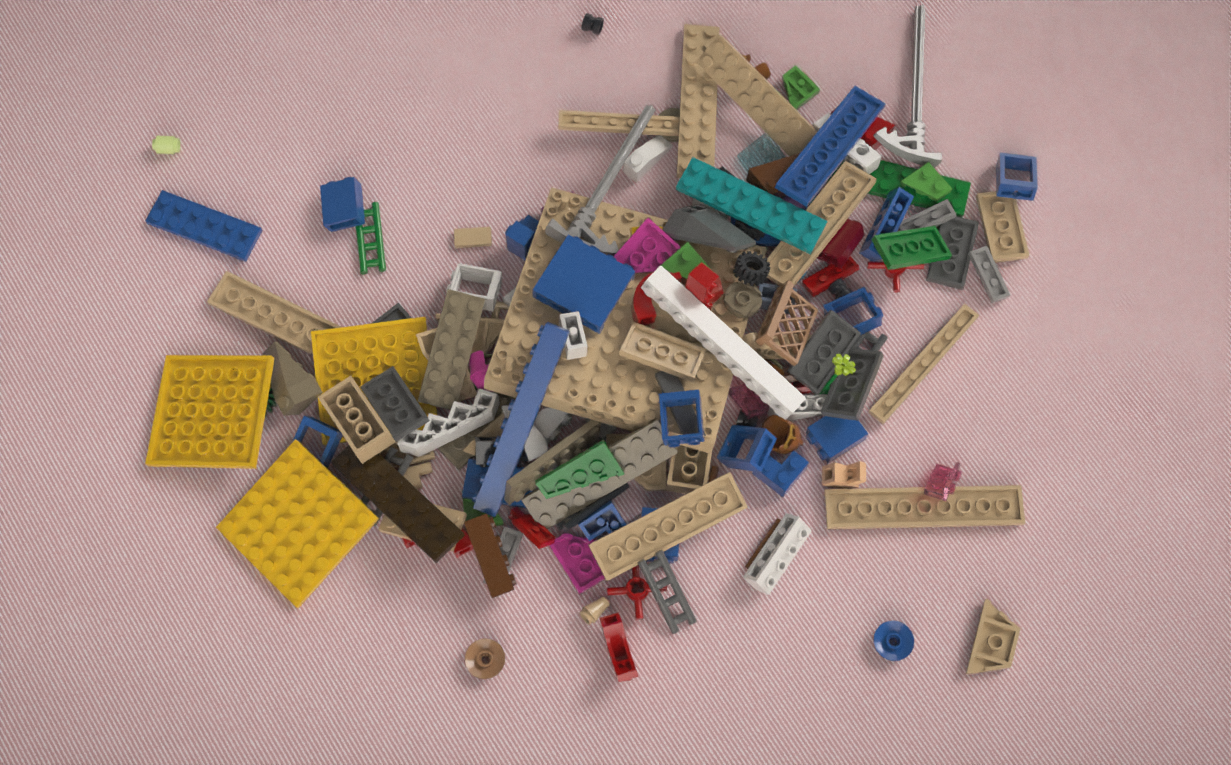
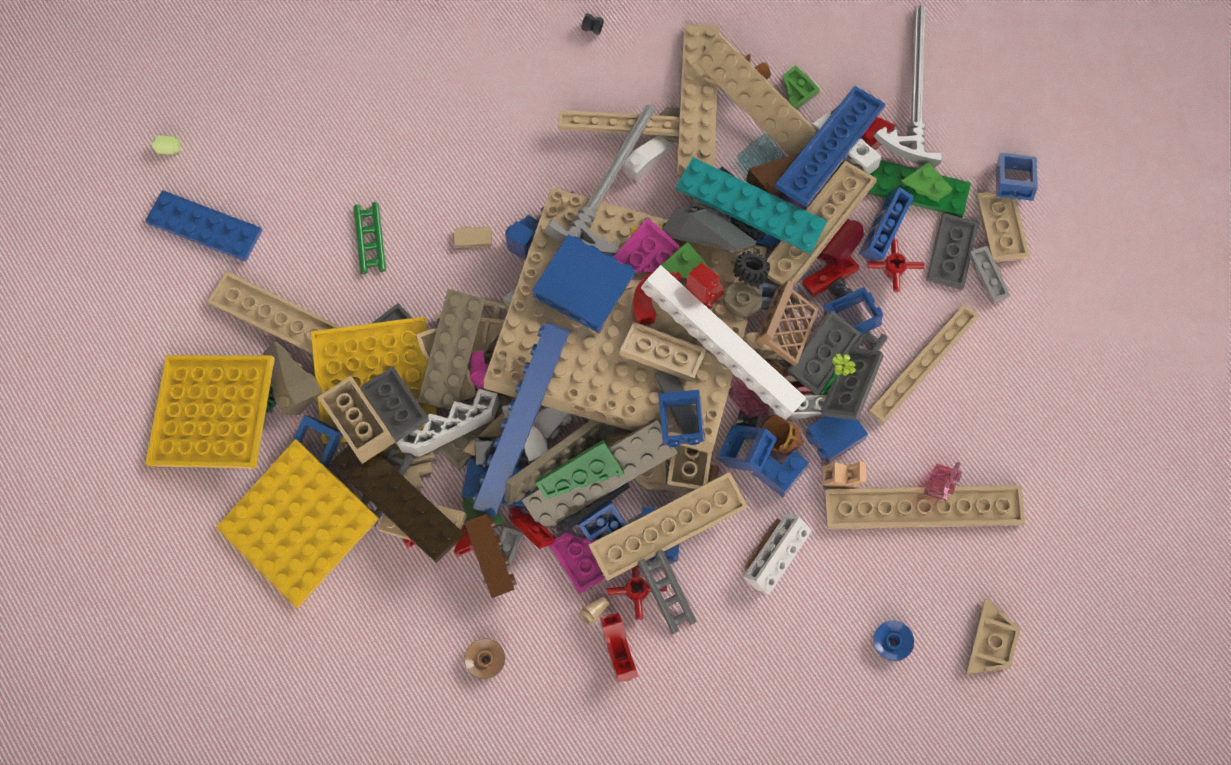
blue brick [320,177,365,232] -> none
white window [446,263,502,312] -> none
white brick [559,311,587,360] -> none
green plate [872,226,952,270] -> none
light grey plate [899,199,956,231] -> none

